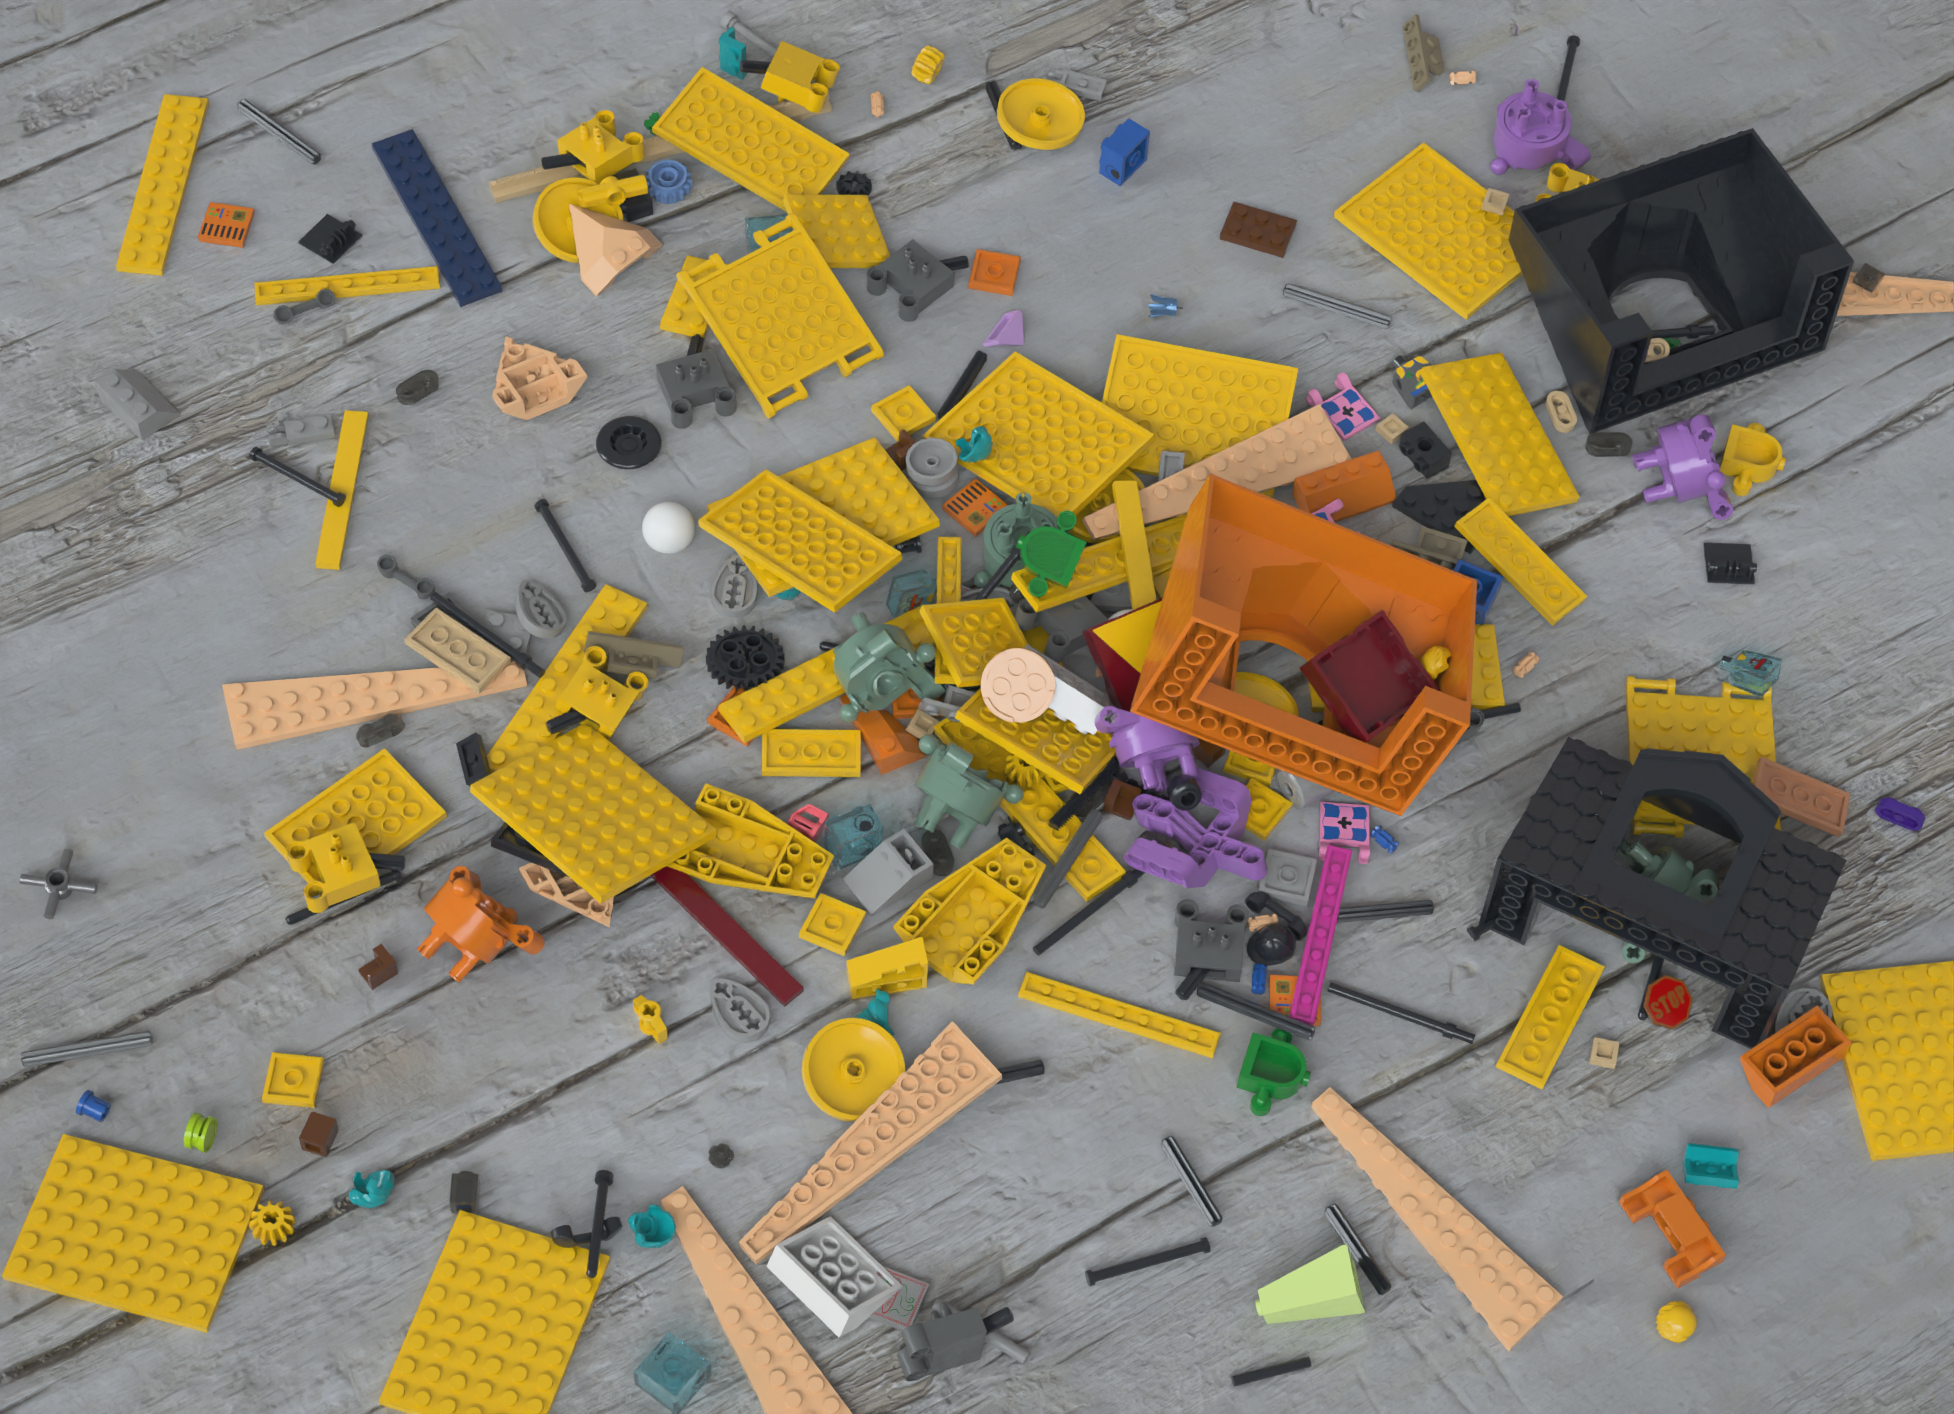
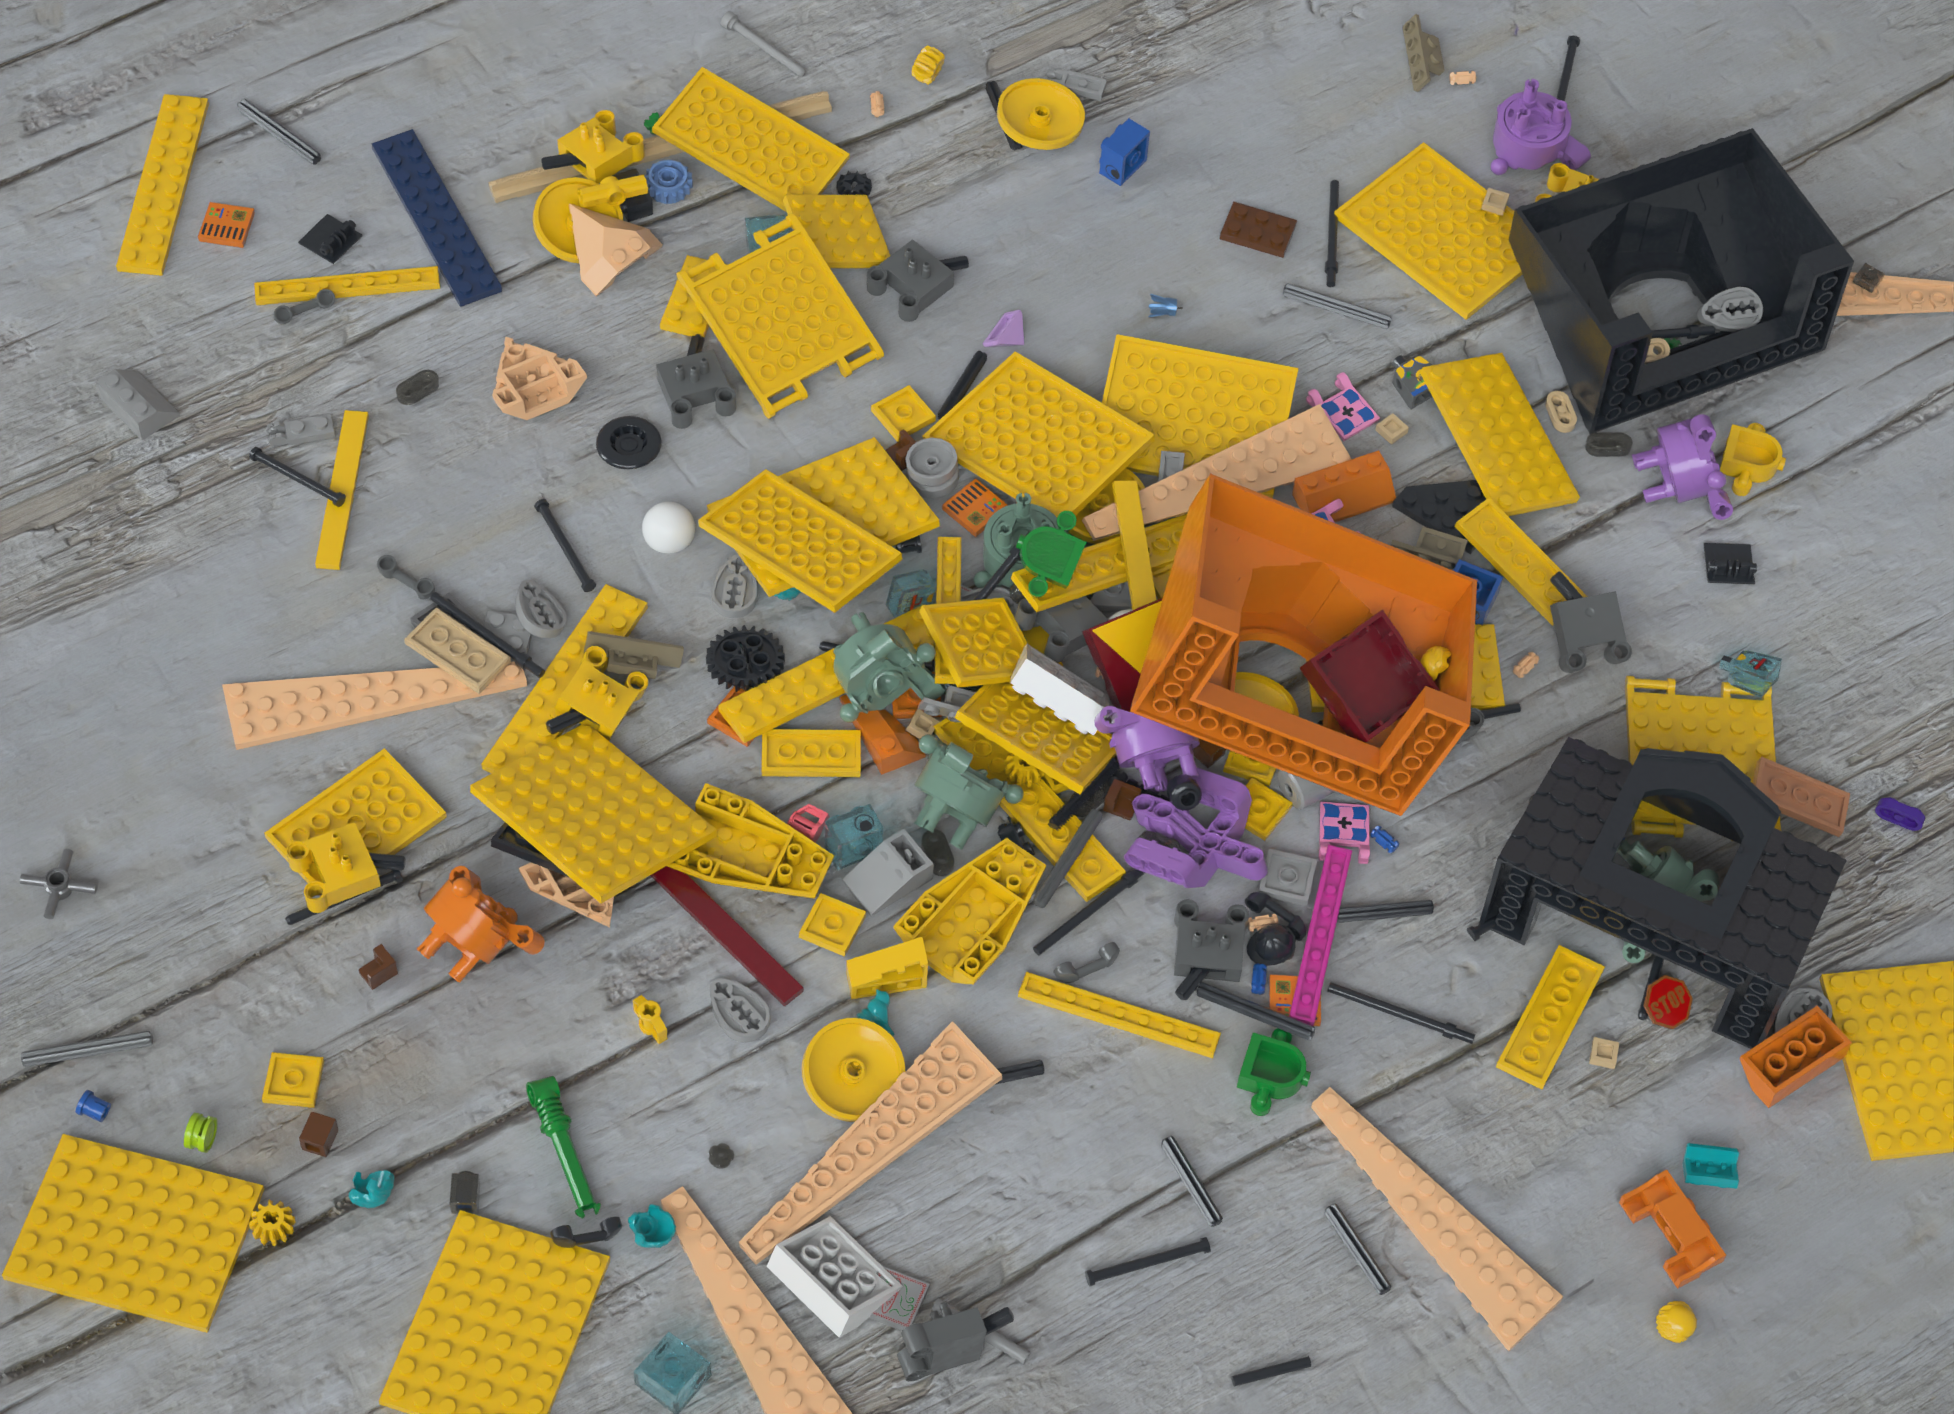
clear smoke plate [356,714,405,748] -> none
black plate [456,732,491,786] -> none
black bar [586,1170,614,1278] -> none
teal bracket [718,27,747,80] -> none
yellow piece [740,40,840,113] -> none
teal hair [956,426,993,463] -> none
orange tile [968,249,1021,296] -> none
light nougat tile [981,648,1055,722] -> none
yellowish green slope [1255,1244,1365,1324] -> none
black brick [1399,422,1452,479] -> none
none -> green piece [526,1076,601,1219]
none -> dark grey bar [1054,942,1120,983]
none -> black bar [1325,180,1339,287]
none -> dark grey piece [1550,571,1632,673]
none -> light grey piece [1697,287,1763,332]

